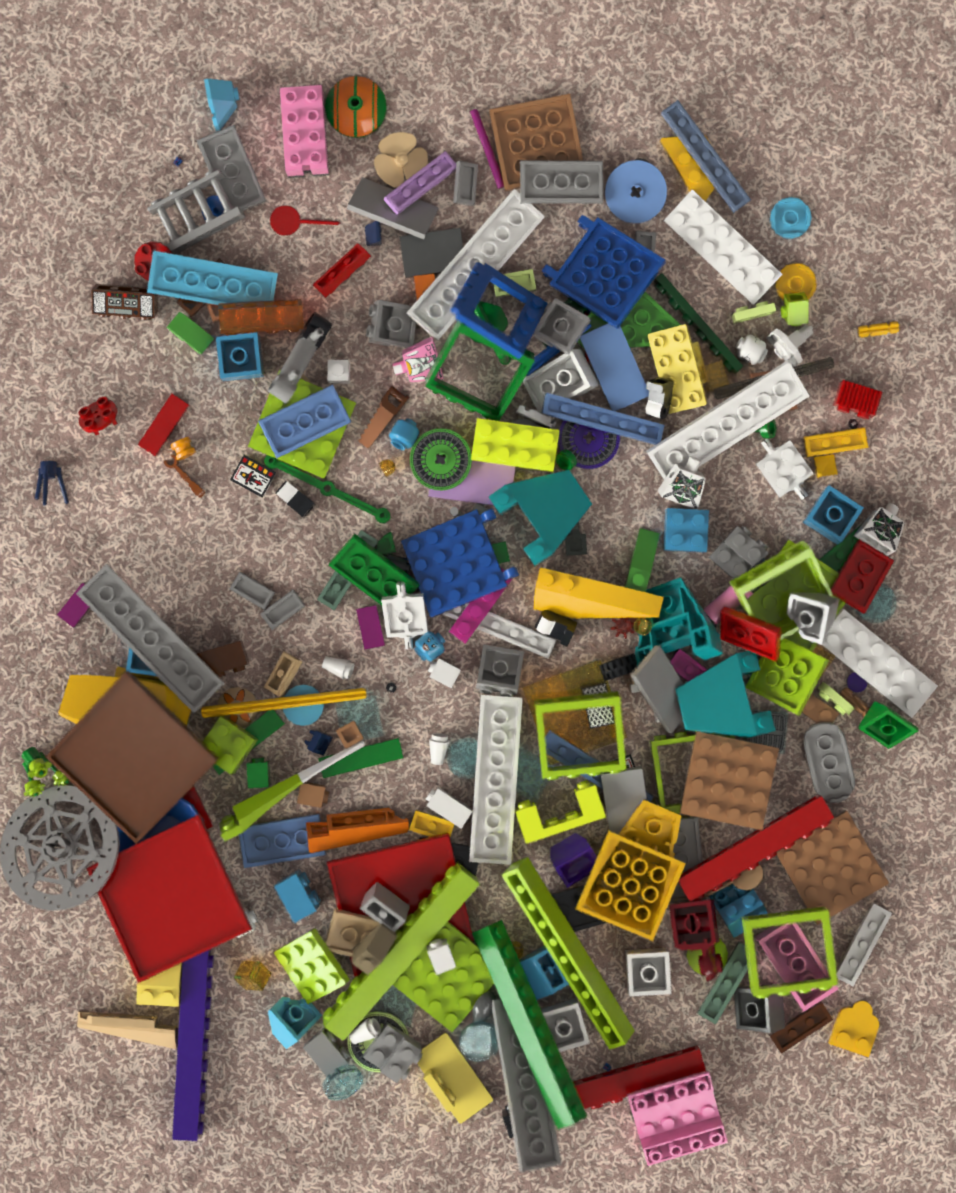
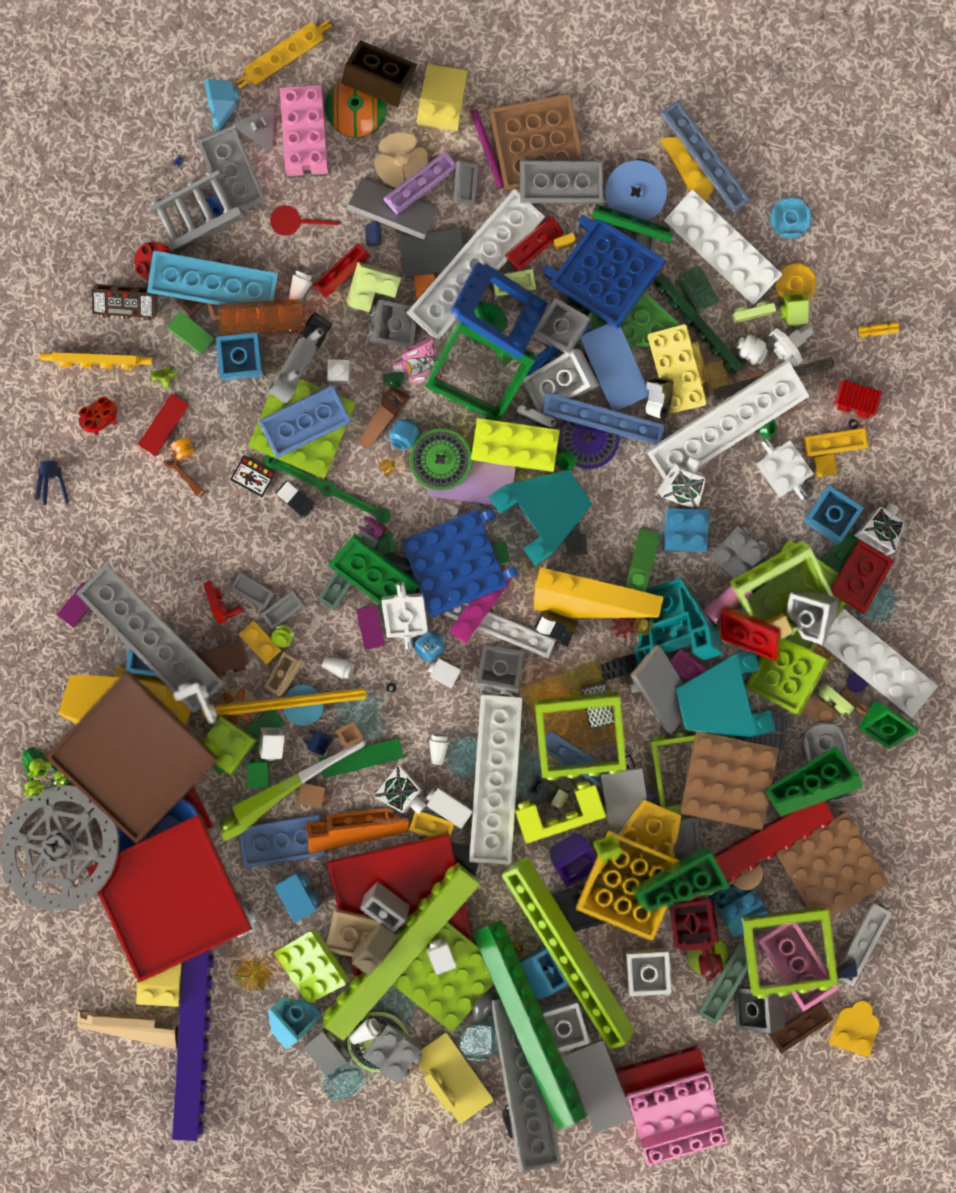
none -> yellow plate [40,352,153,370]
none -> lime plant [150,366,177,388]
none -> white bracket [174,682,218,724]
none -> red plate [203,580,244,625]
none -> light grey piece [234,106,275,152]
none -> yellow plate [235,20,332,89]
none -> yellow plate [238,620,282,665]
none -> white brick [258,727,284,761]
none -> lime wheel [271,625,294,648]
none -> white cone [288,271,312,303]
none -> dark brown brick [341,40,417,107]
none -> yellowish green brick [346,262,401,312]
none -> flat silver piece [357,511,388,541]
none -> torso [374,765,427,814]
none -> dark green plate [383,372,406,388]
none -> light yellow slope [417,64,468,131]
none -> red tile [505,216,564,272]
none -> black leg [528,776,569,809]
none -> yellow tile [553,233,576,251]
none -> light grey tile [564,1039,634,1134]
none -> green tile [592,204,674,243]
none -> lime tile [594,835,622,863]
none -> green wedge [632,847,730,912]
none -> clear green panel [676,266,719,314]
none -> green wedge [765,746,863,816]
none -> yellow tile [766,613,793,638]
none -> dark blue slope [836,958,858,979]

